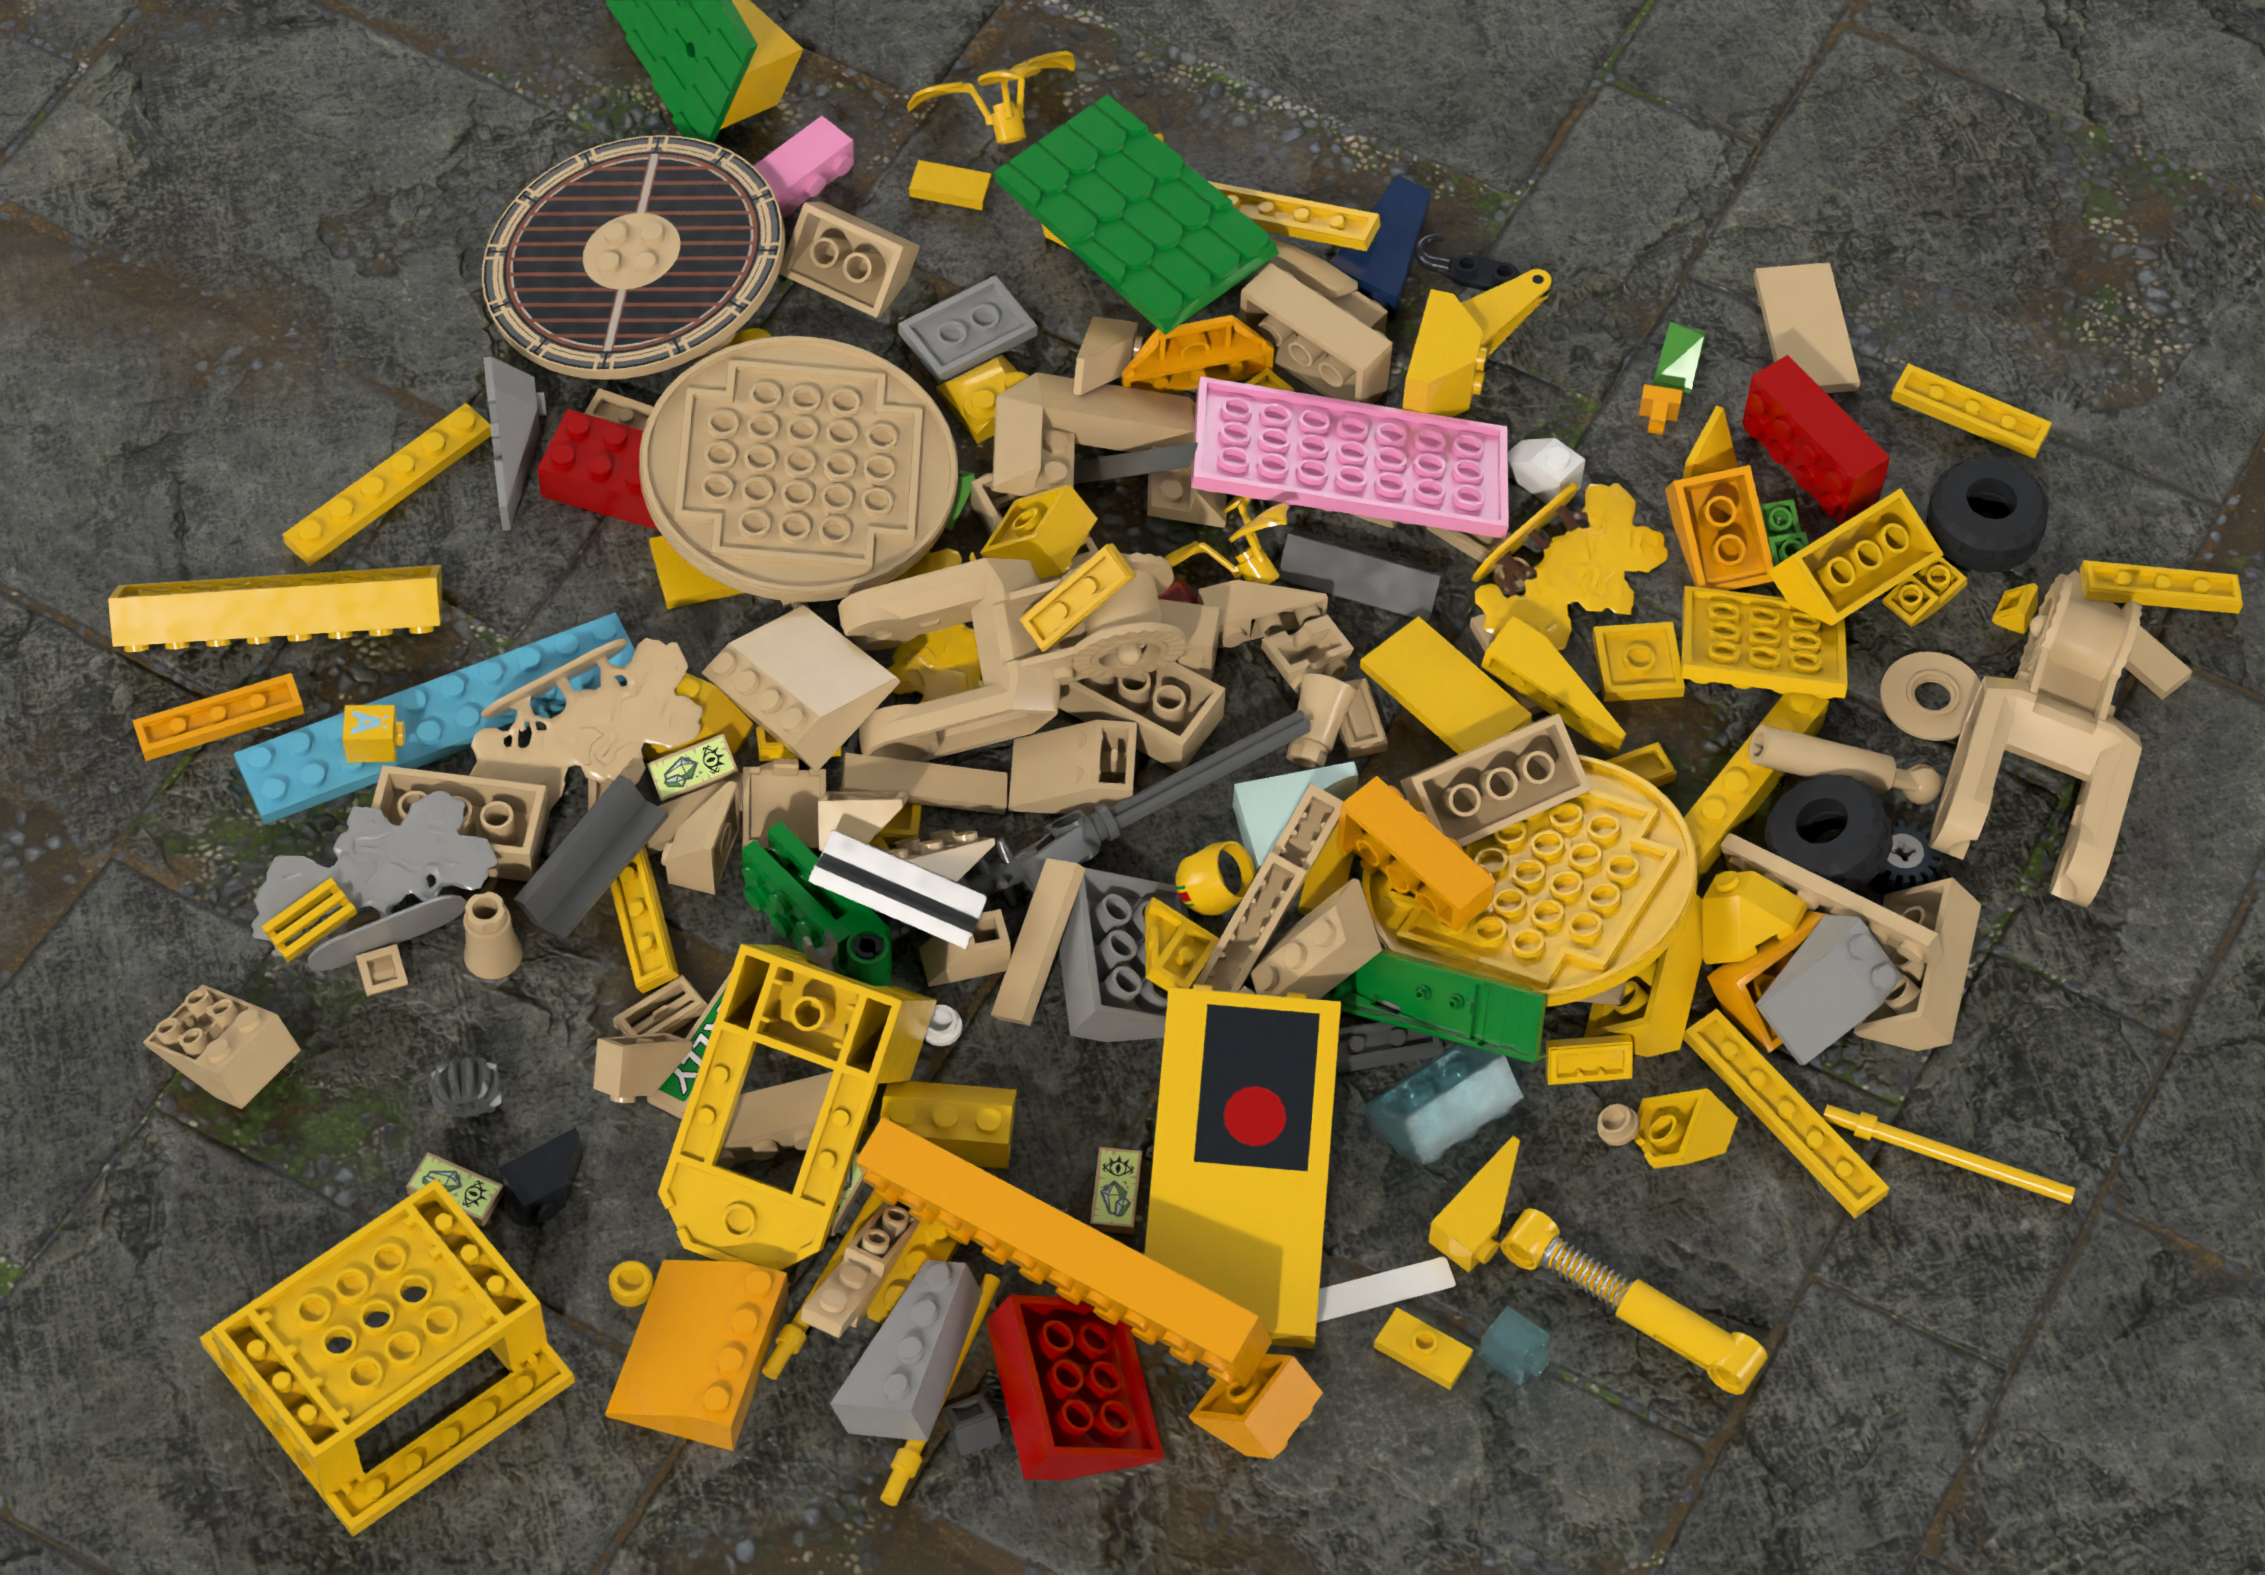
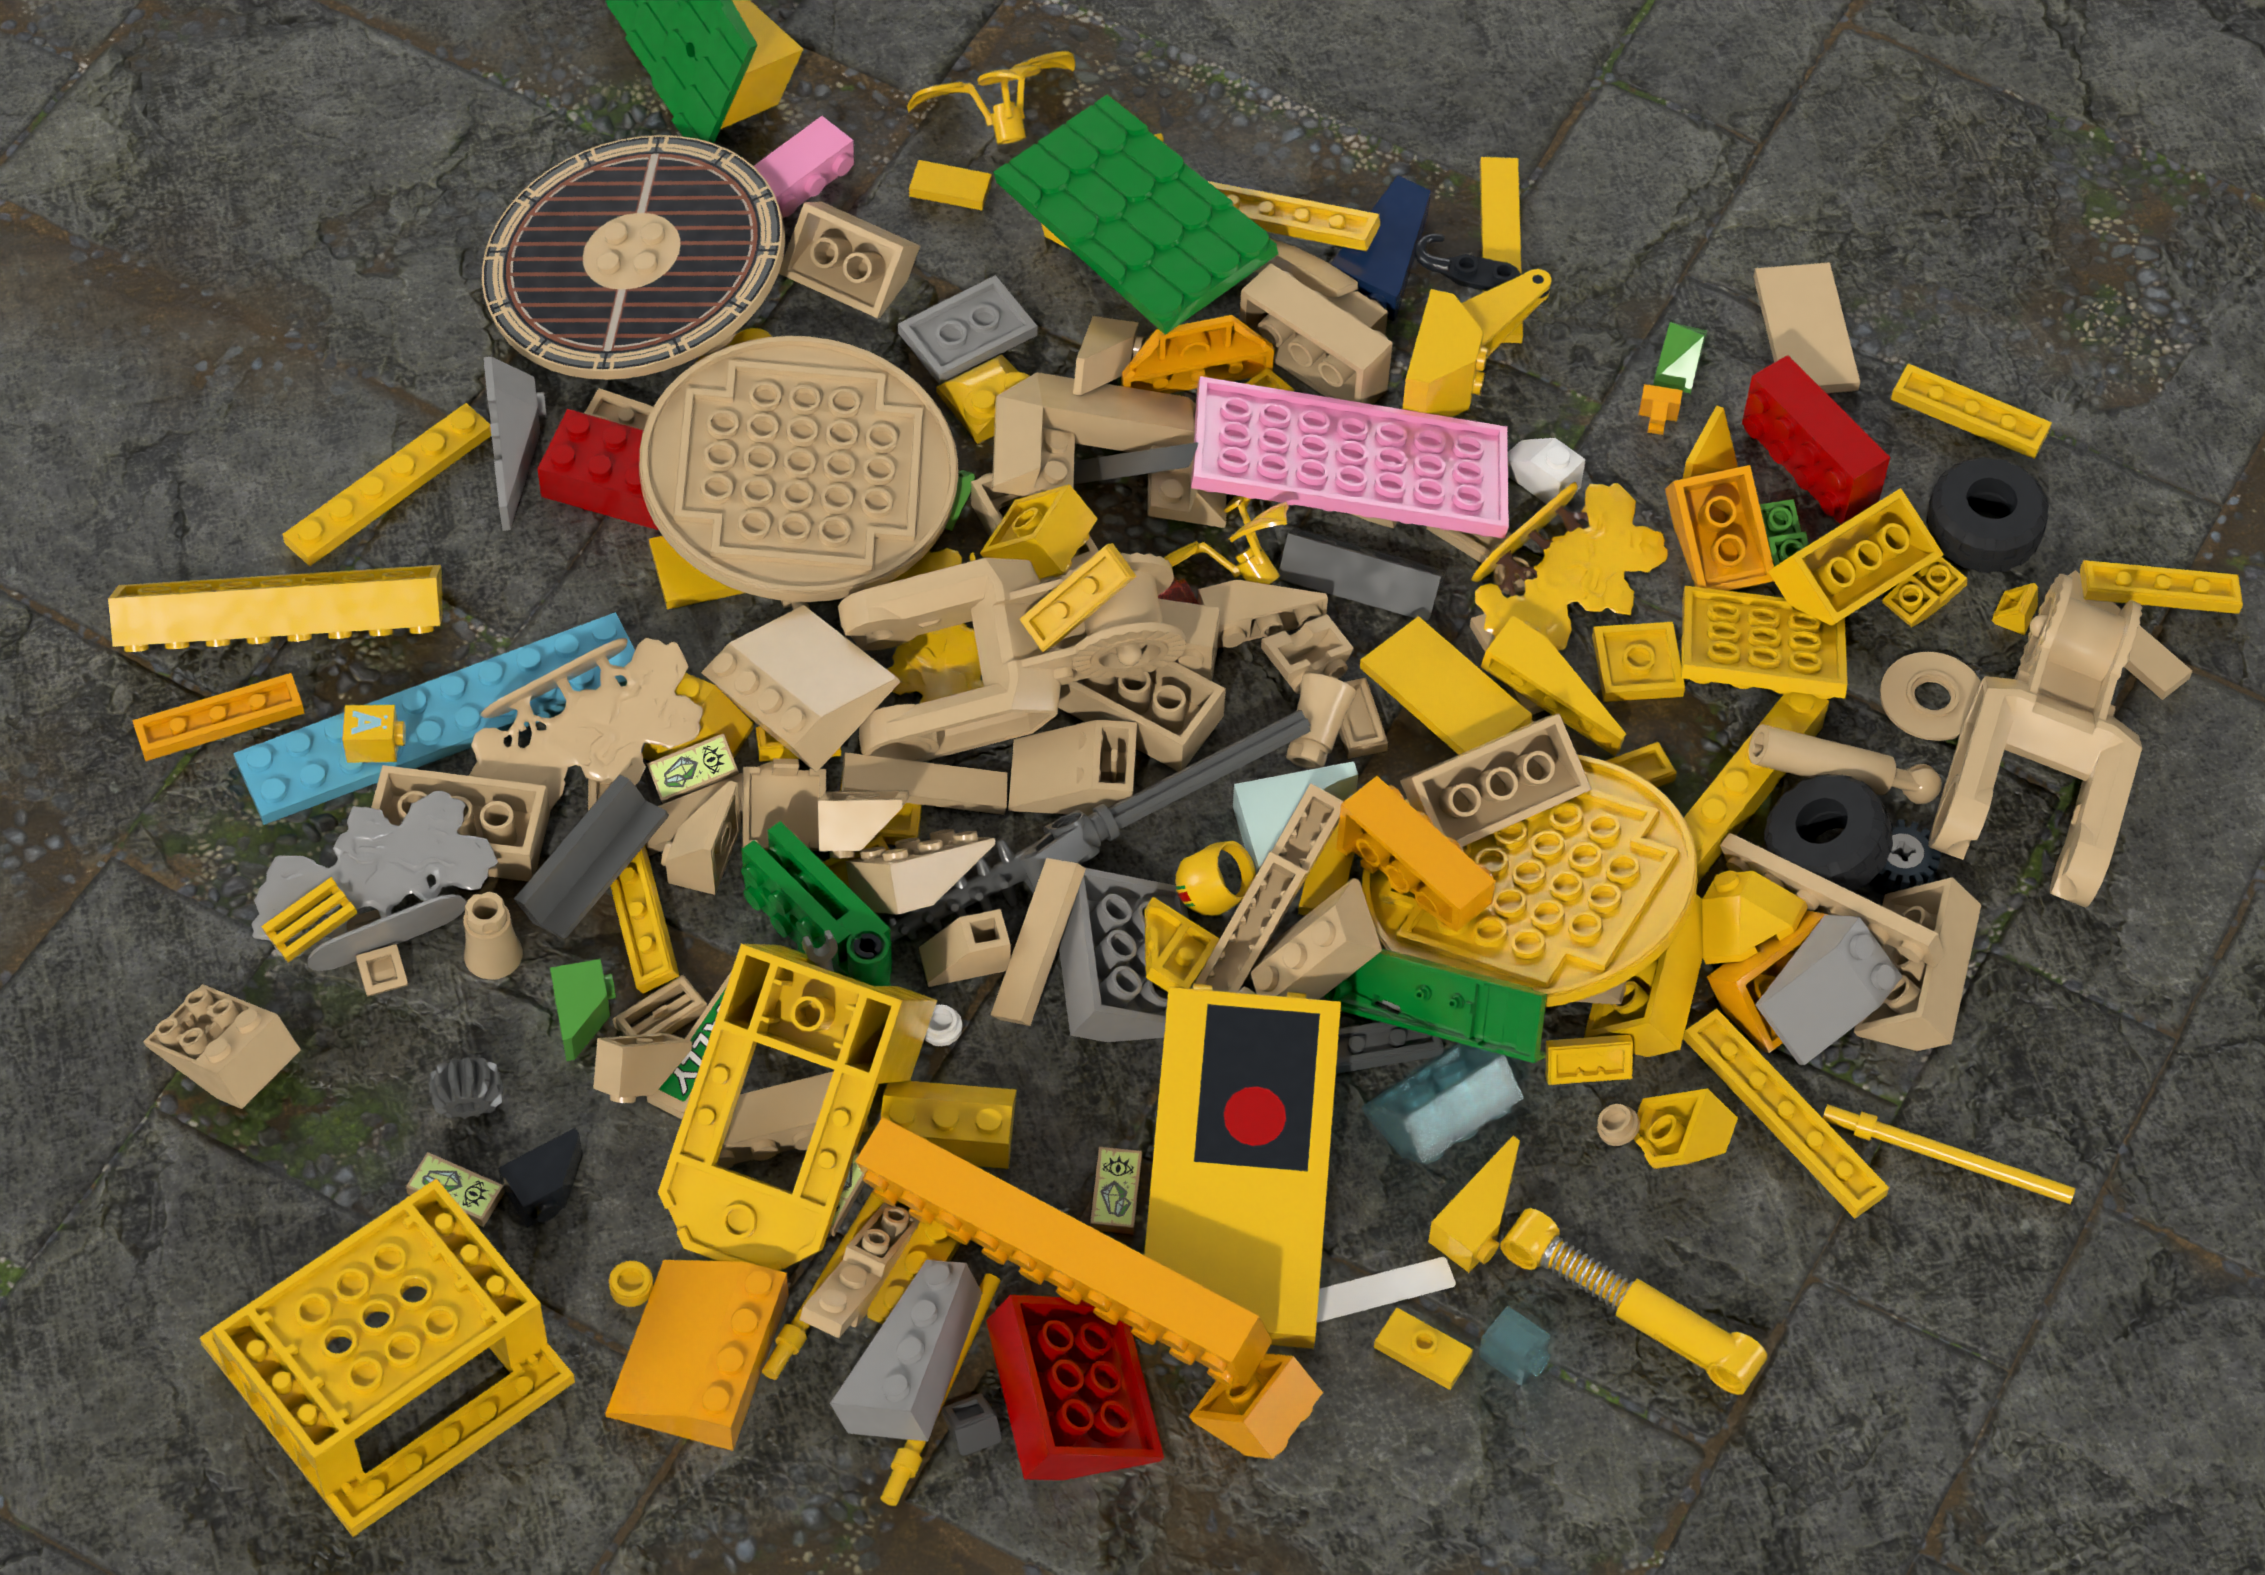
panel [808,830,987,949] -> none
none -> bright green slope [550,959,616,1061]
none -> yellow tile [1480,157,1523,343]

